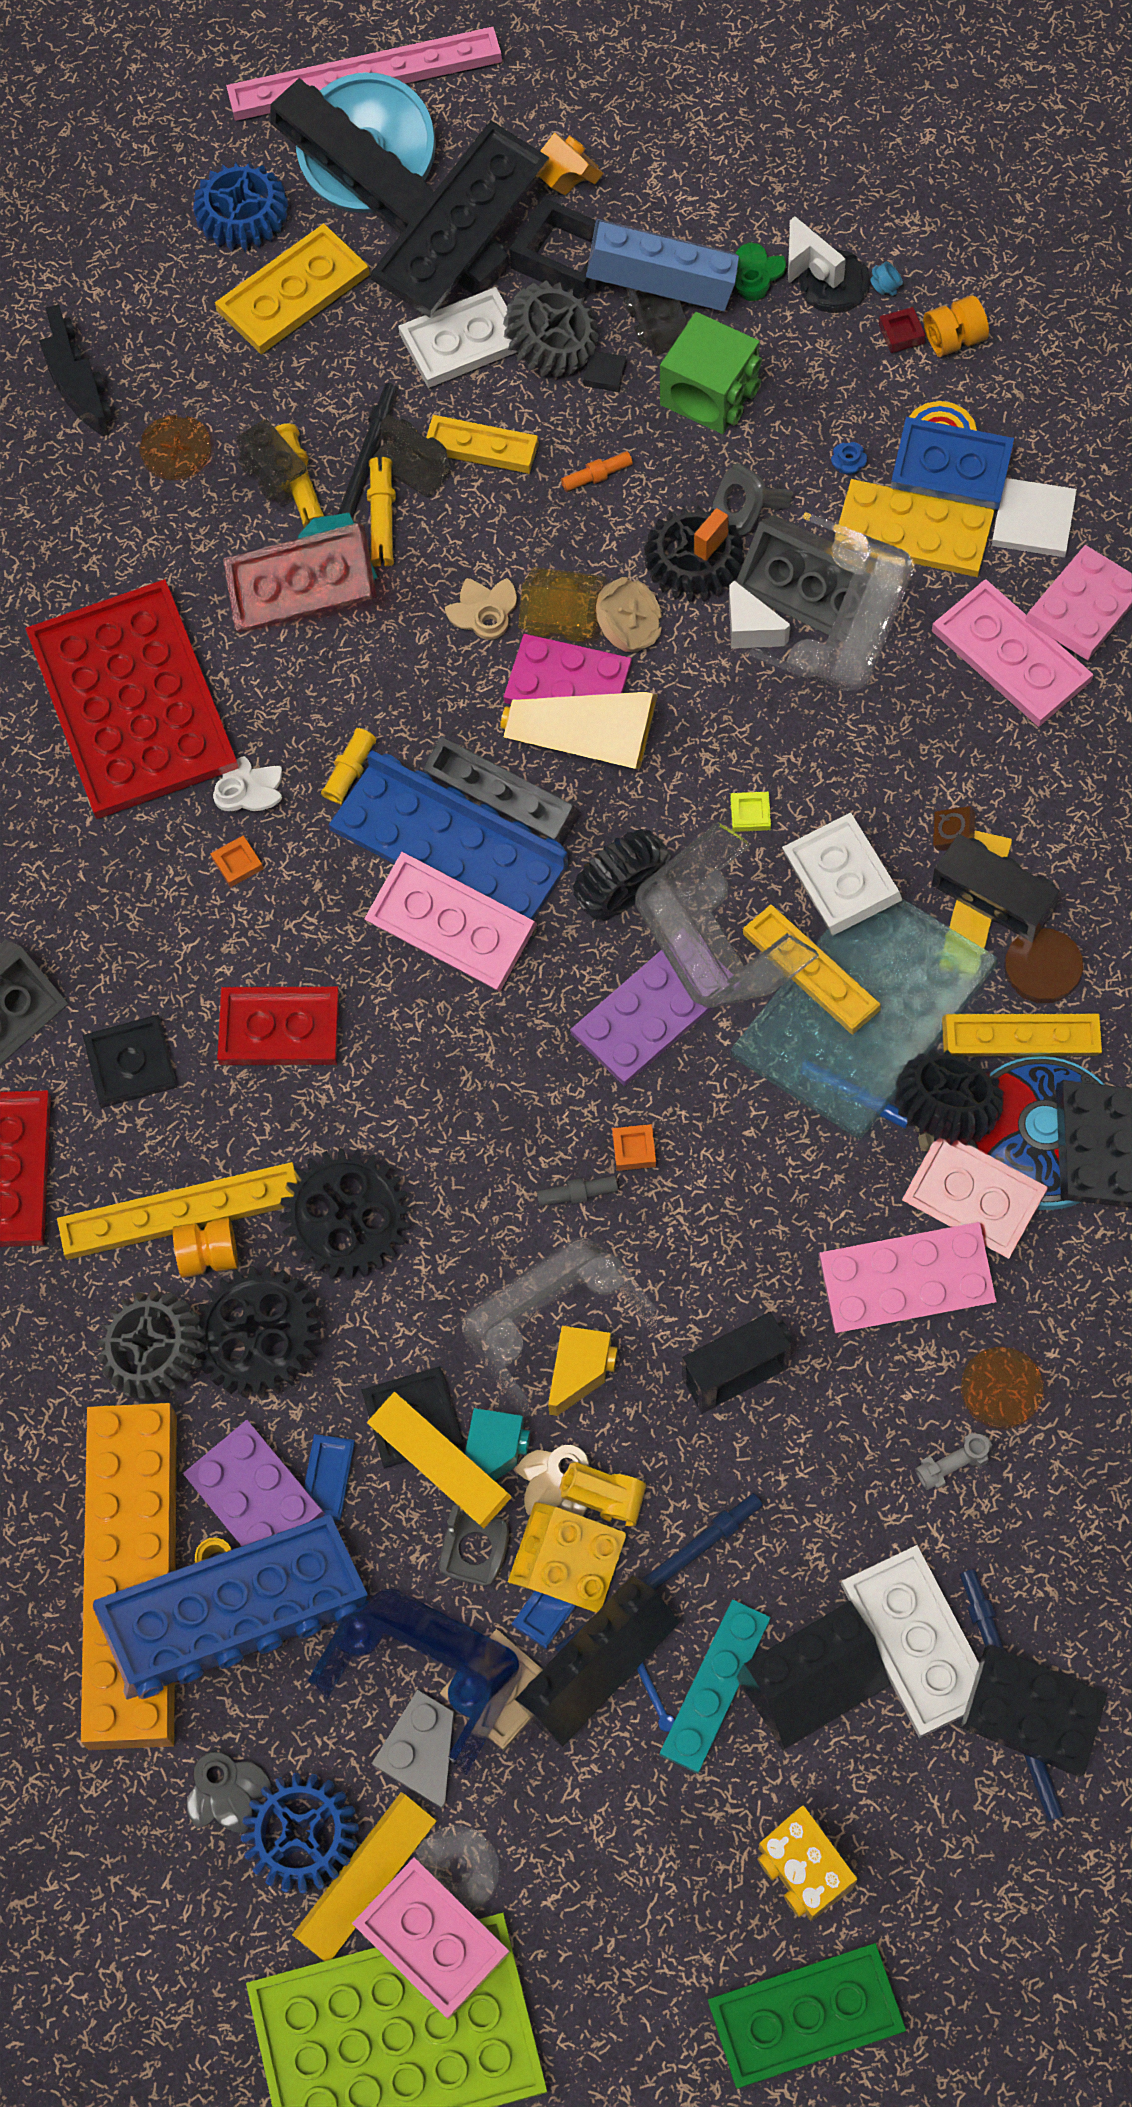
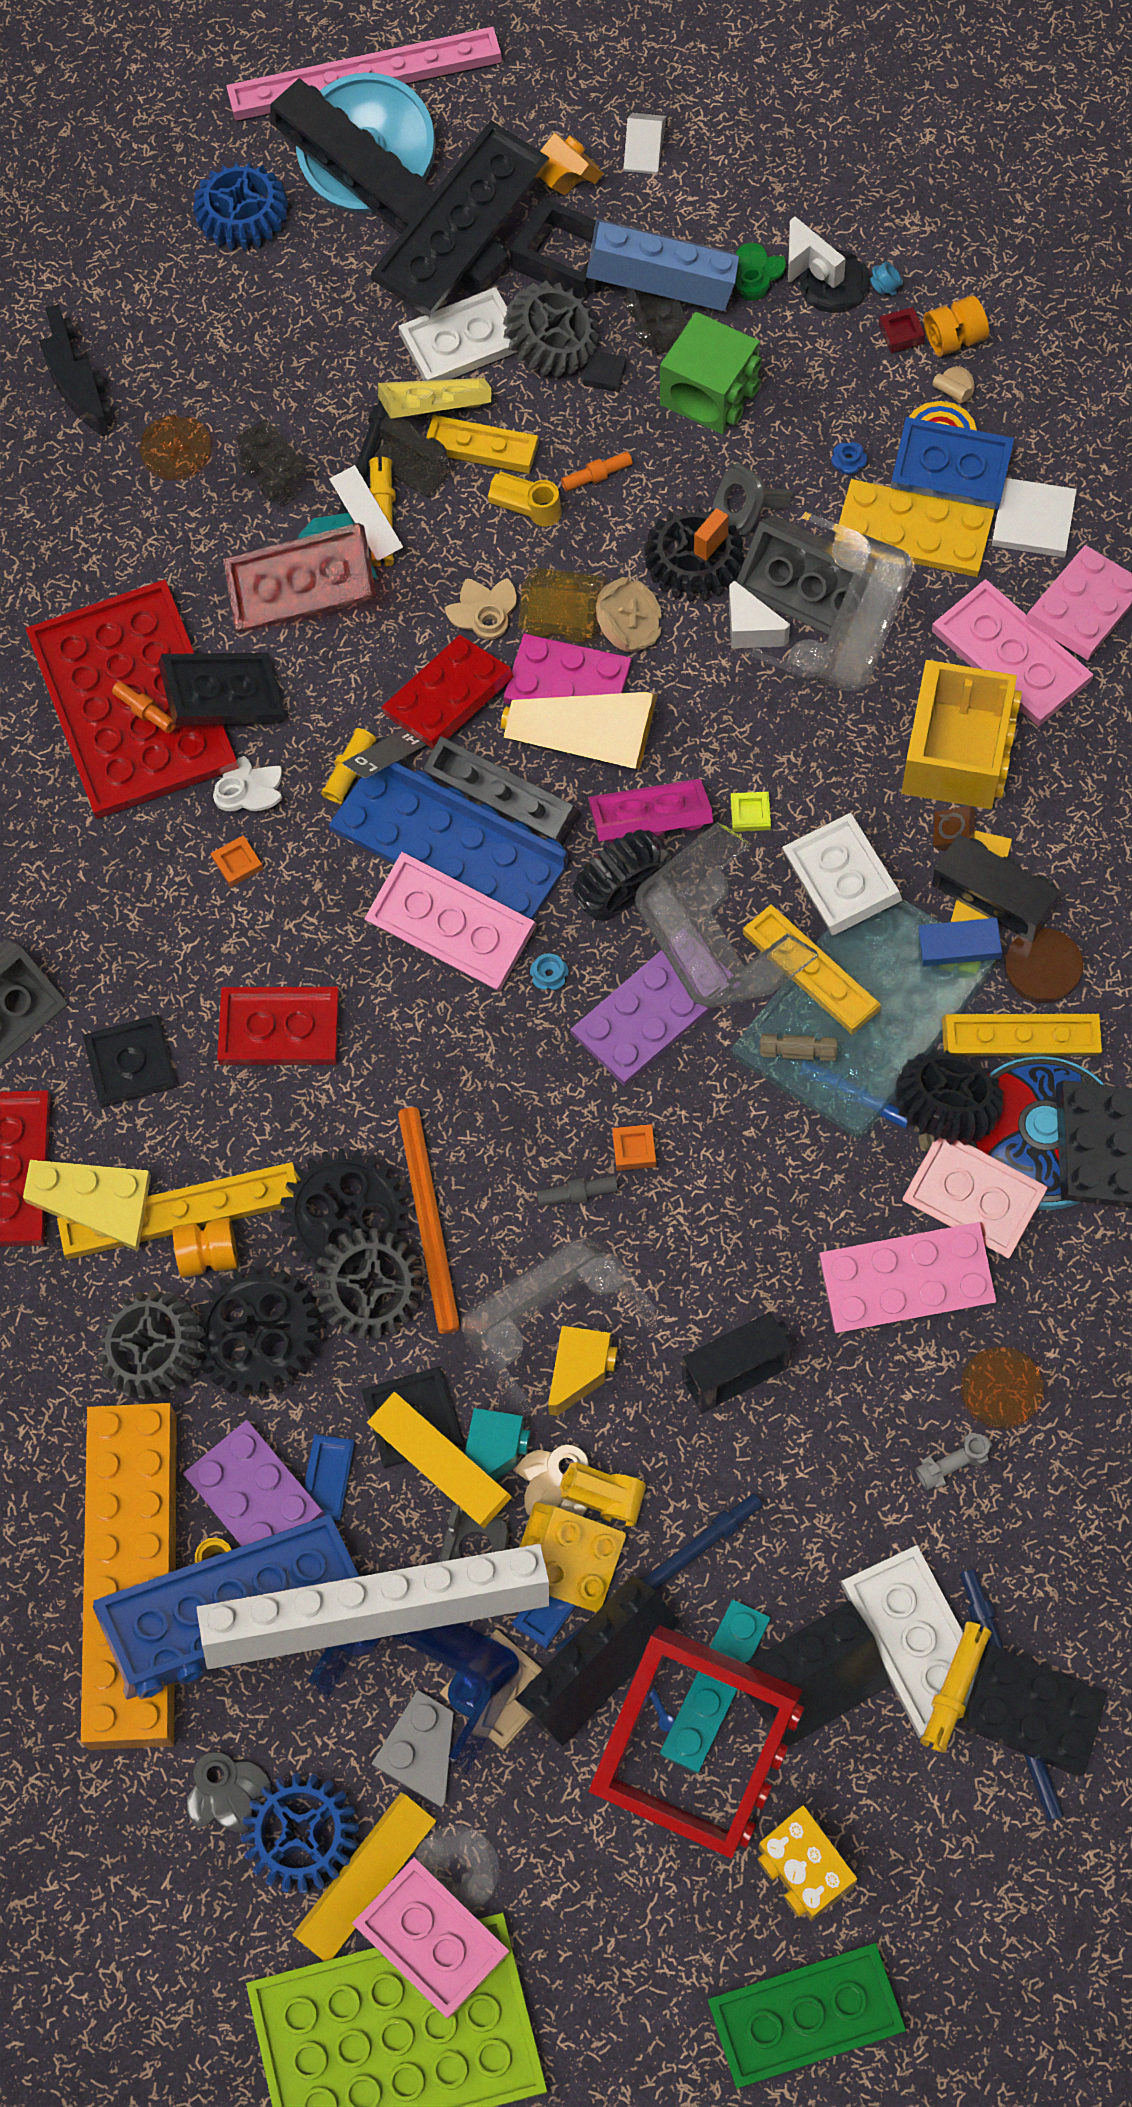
yellow plate [215,223,370,354] -> none
yellow pin [267,423,324,528] -> none
none -> light yellow wing [23,1160,151,1251]
none -> orange bar [112,681,176,733]
none -> black plate [158,653,285,725]
none -> white brick [197,1544,549,1670]
none -> dark grey gear [312,1228,423,1339]
none -> white sticker [329,465,403,561]
none -> dark grey sticker [343,729,426,778]
none -> light yellow wing [378,378,491,419]
none -> red plate [381,635,514,749]
none -> orange axle [398,1107,460,1334]
none -> yellow piece [488,471,562,527]
none -> dark azure plate [530,953,568,990]
none -> dark pink plate [588,779,713,843]
none -> red window [588,1625,805,1859]
none -> white slope [624,113,667,174]
none -> dark tan axle [759,1033,838,1061]
none -> yellow container [901,660,1022,810]
none -> blue tile [918,918,1002,966]
none -> yellow pin [920,1622,992,1753]
none -> tan plate [932,366,974,403]

